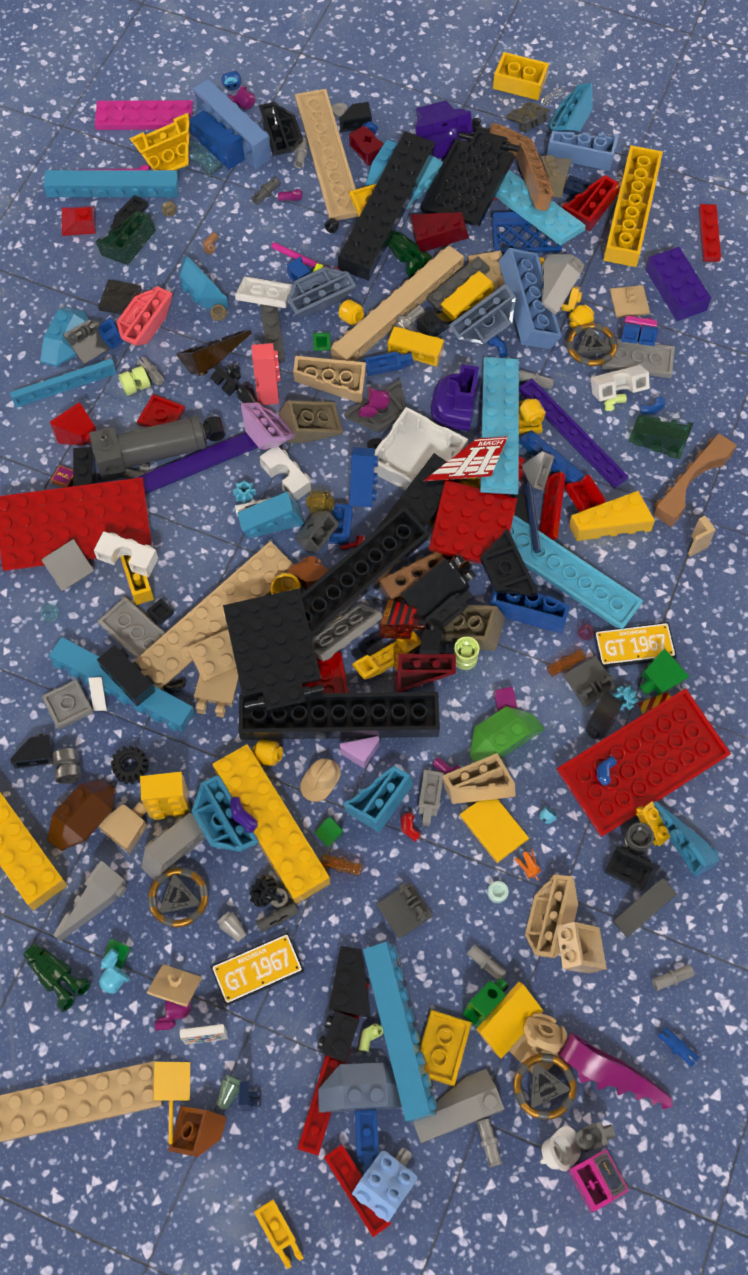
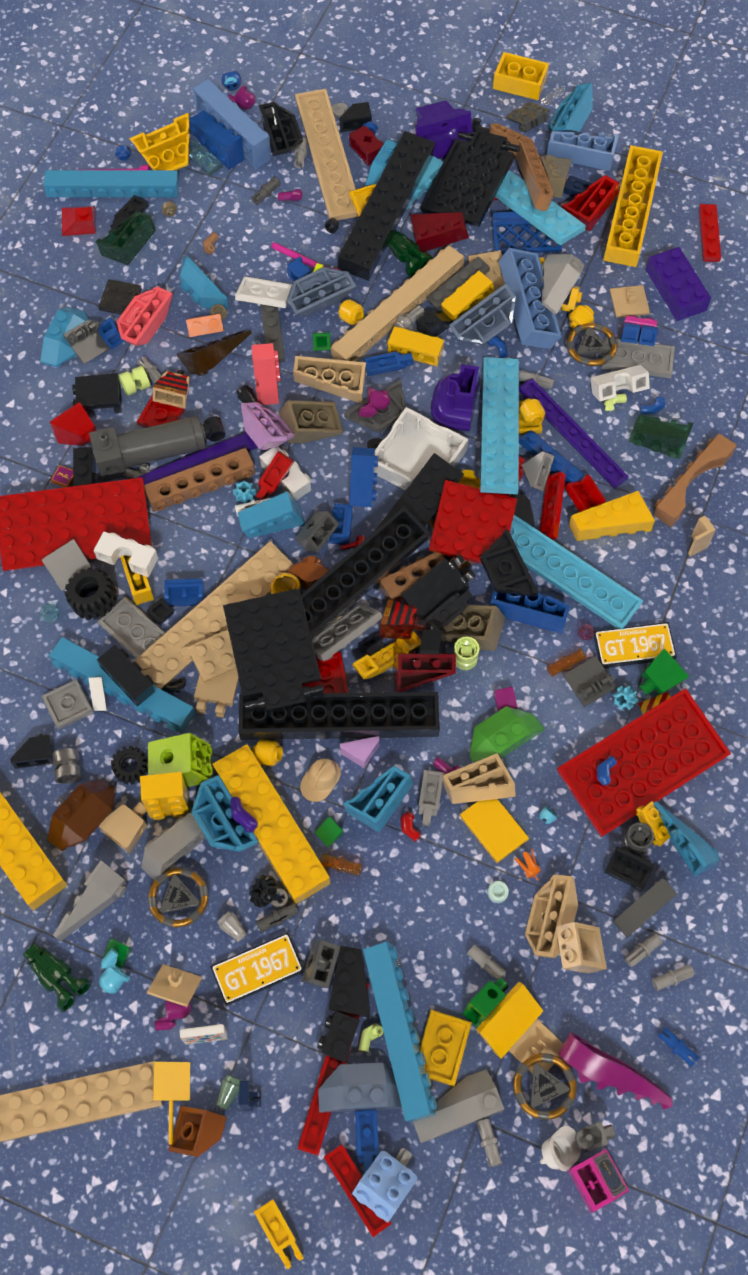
dark azure plate [10,358,117,408] -> none
dark pink plate [95,100,193,130] -> none
black hips [210,364,241,396] -> none
clear yellow head [306,490,334,514] -> none
dark grey hinge [376,882,433,939] -> none
sticker [424,436,508,481] -> none
tan plate [523,1013,567,1053] -> none
dark blue bar [524,484,541,553] -> none
black slope [585,691,623,741] -> none
none -> black tyre [64,567,118,620]
none -> black panel [72,373,122,413]
none -> blue plate [115,146,131,160]
none -> medium nougat brick [144,448,255,512]
none -> lime brick [148,733,213,787]
none -> torso [153,370,190,409]
none -> blue hinge [164,578,204,607]
none -> orange plate [186,313,224,337]
none -> red hinge [256,451,294,500]
none -> dark grey brick [301,940,340,988]
none -> light grey axle [625,933,663,967]

